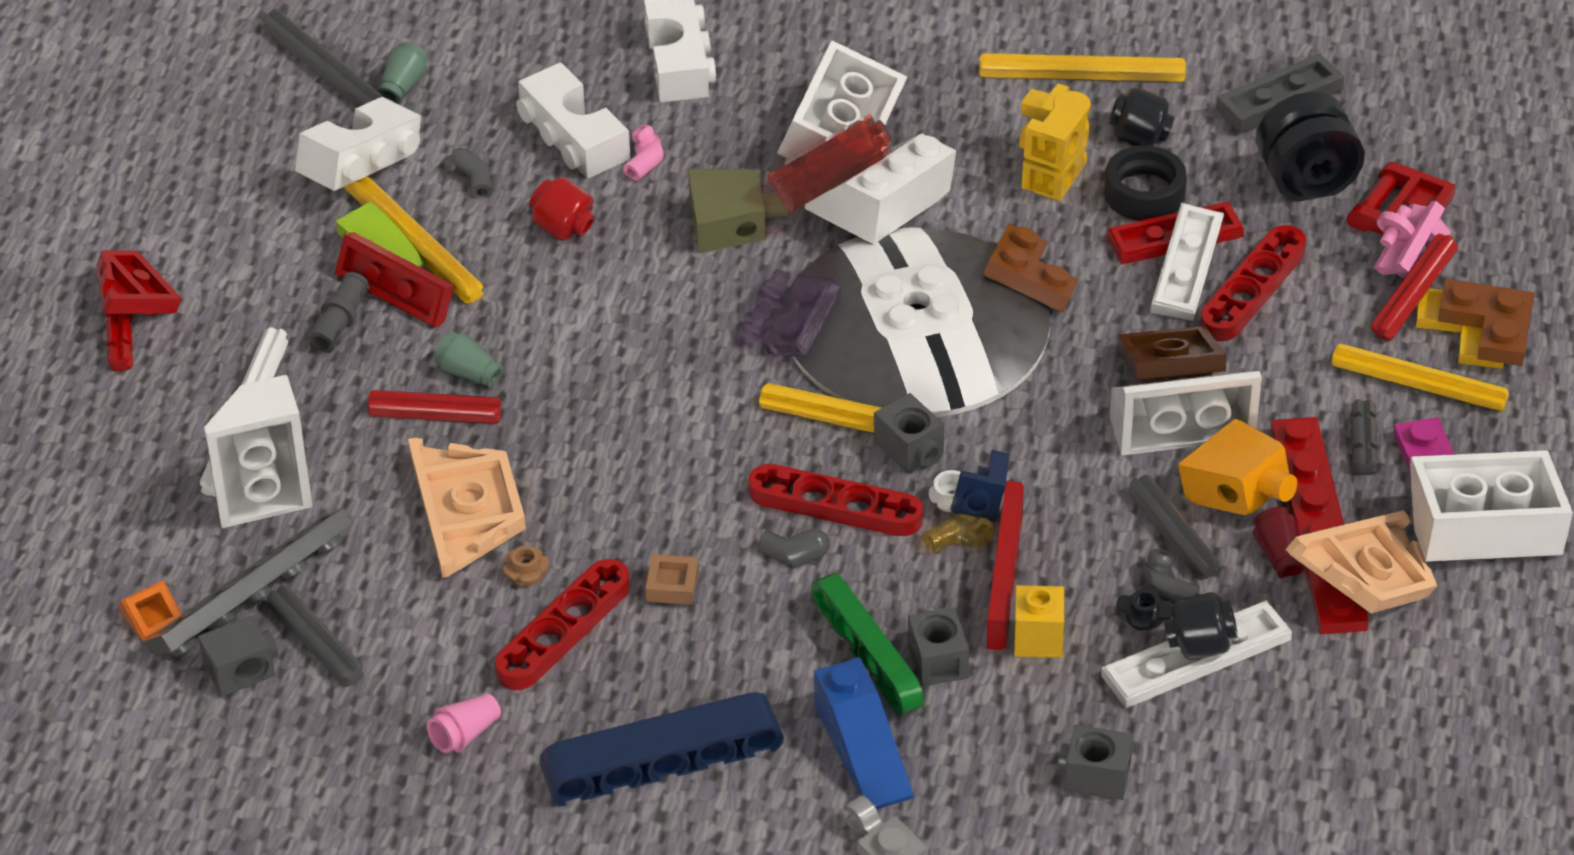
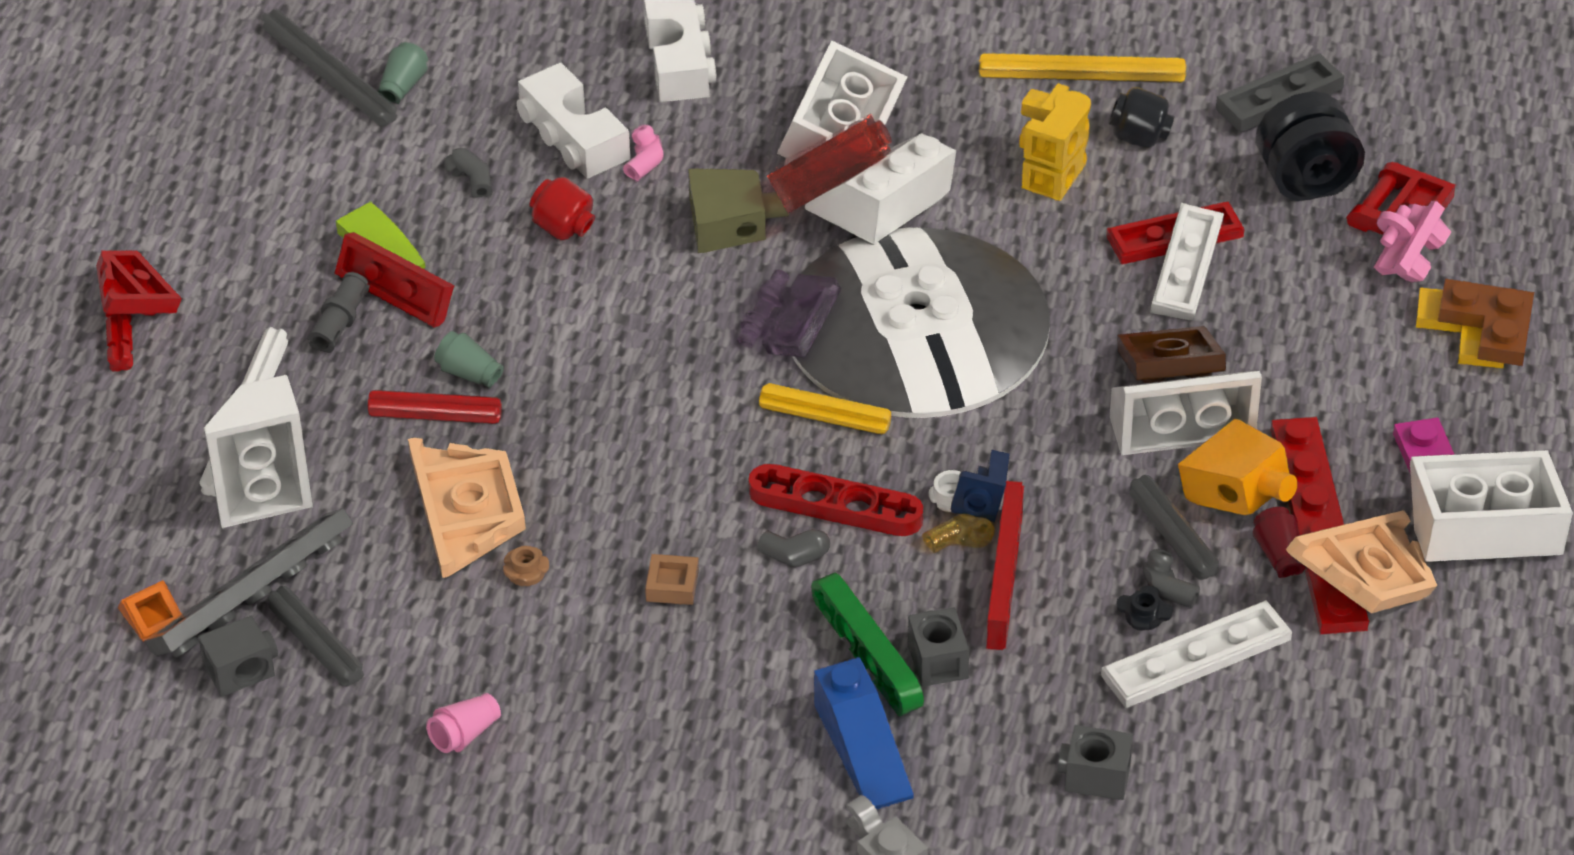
white arch [295,97,421,191] -> none
yellow axle [343,176,484,304] -> none
red beam [495,559,630,690] -> none
dark blue beam [539,692,784,806] -> none
dark grey brick [874,393,944,473] -> none
dark orange plate [983,223,1079,313] -> none
yellow brick [1014,585,1064,658] -> none
black tyre [1104,145,1187,221] -> none
black head [1164,592,1238,660] -> none
red beam [1200,225,1306,341] -> none
yellow axle [1331,344,1509,411] -> none
dark grey axle [1350,399,1378,475] -> none
red axle [1370,233,1458,341] -> none

